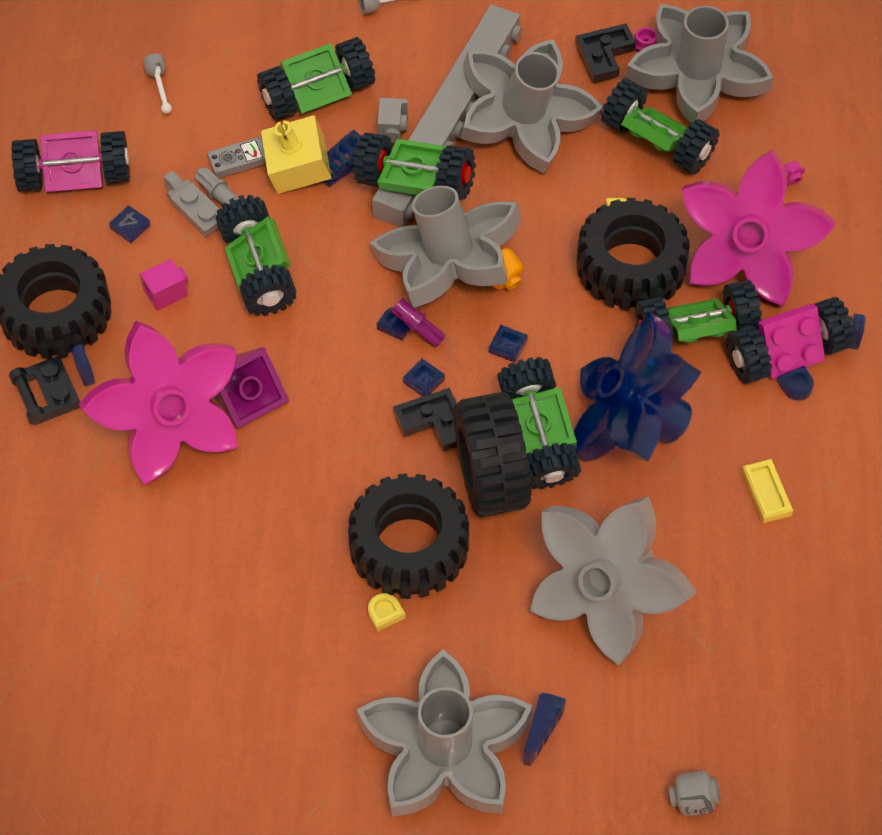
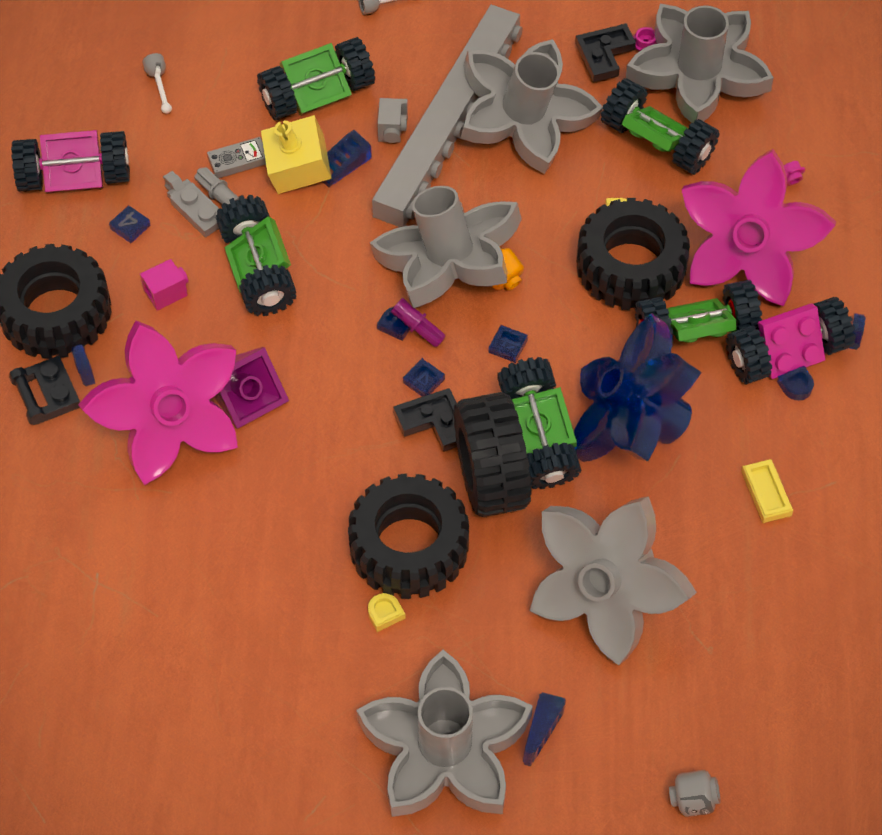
plate [352,132,476,200] -> none

